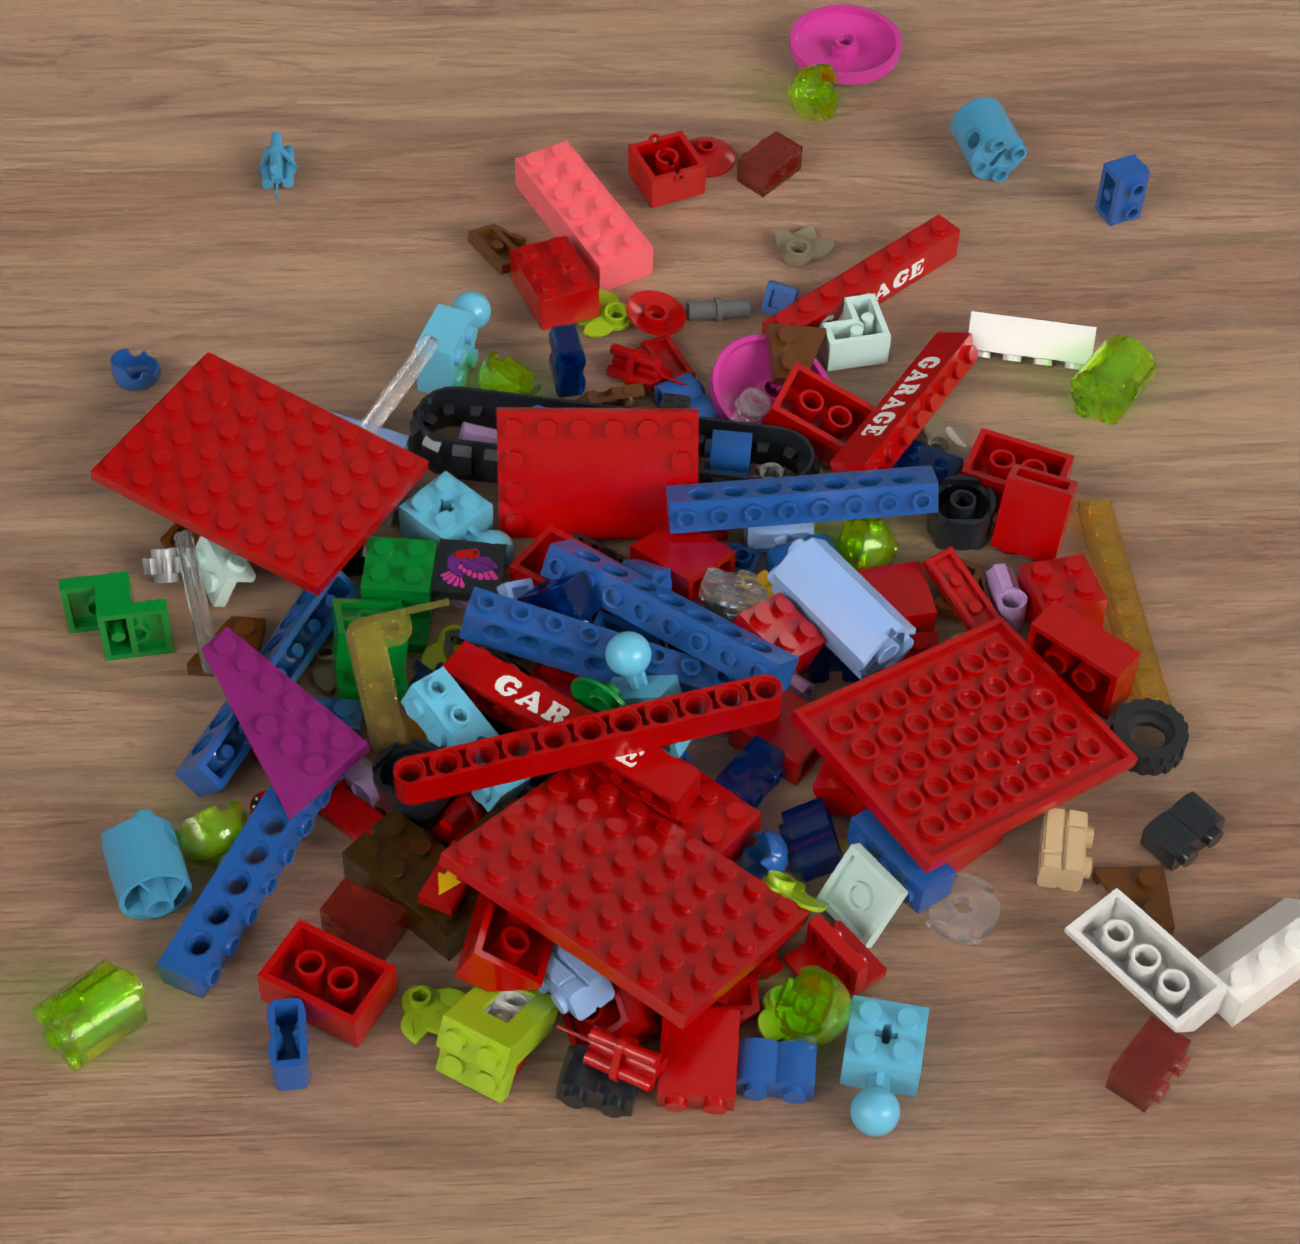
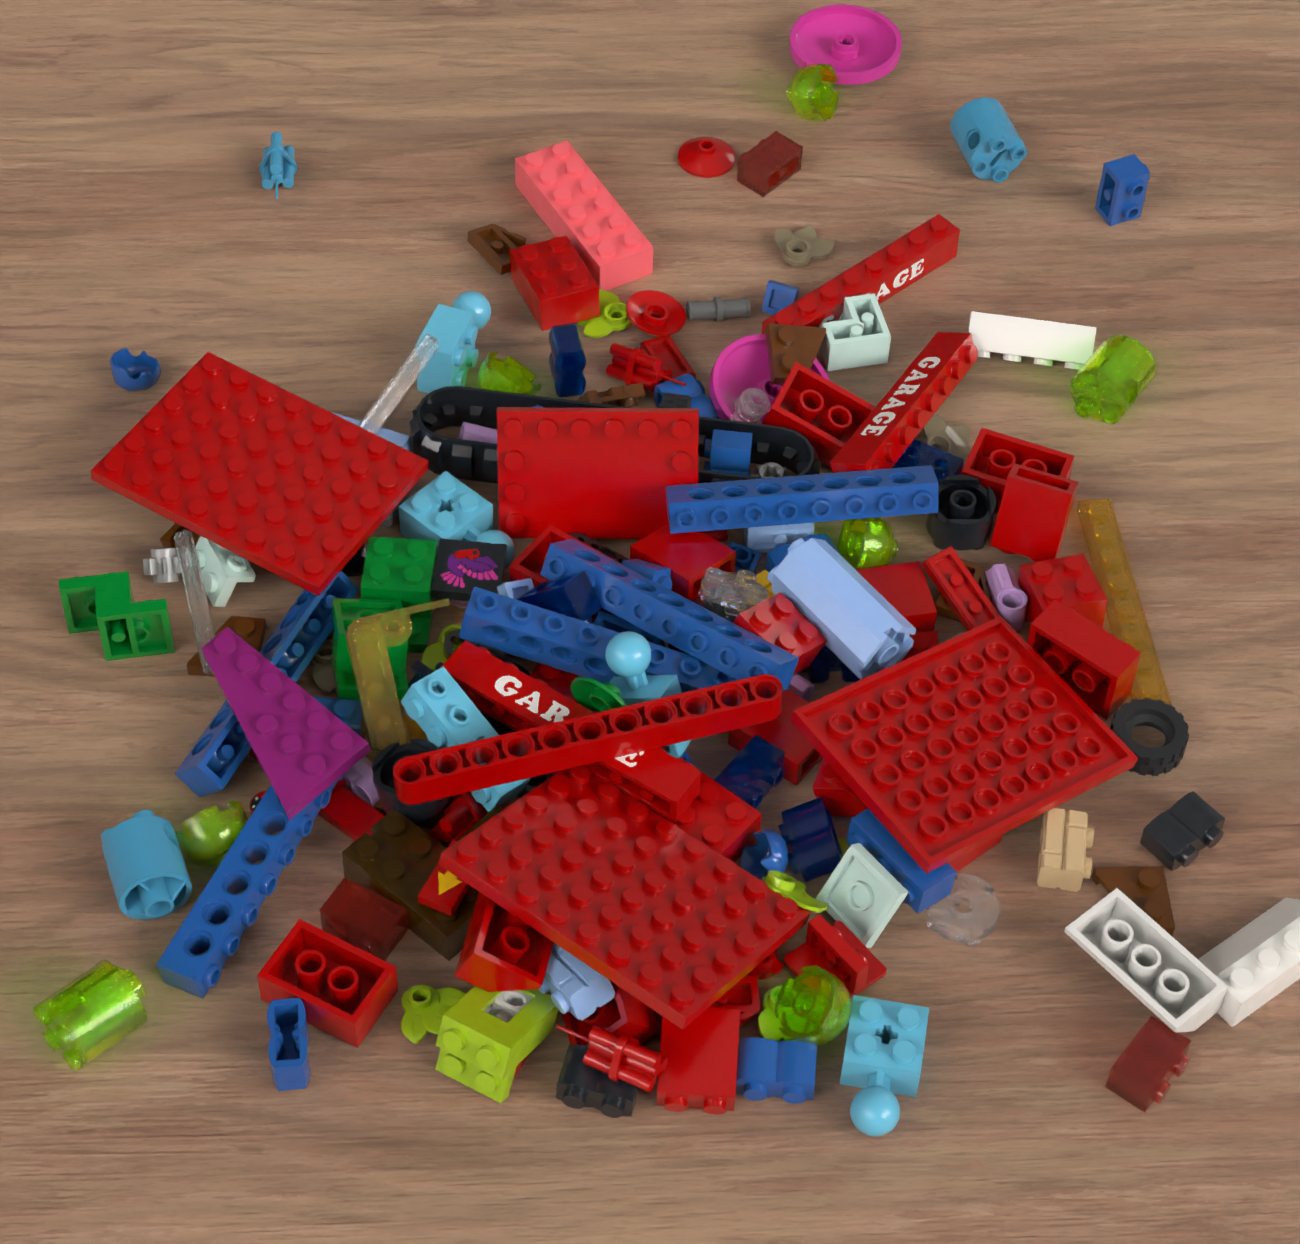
red brick [628,130,706,209] -> none

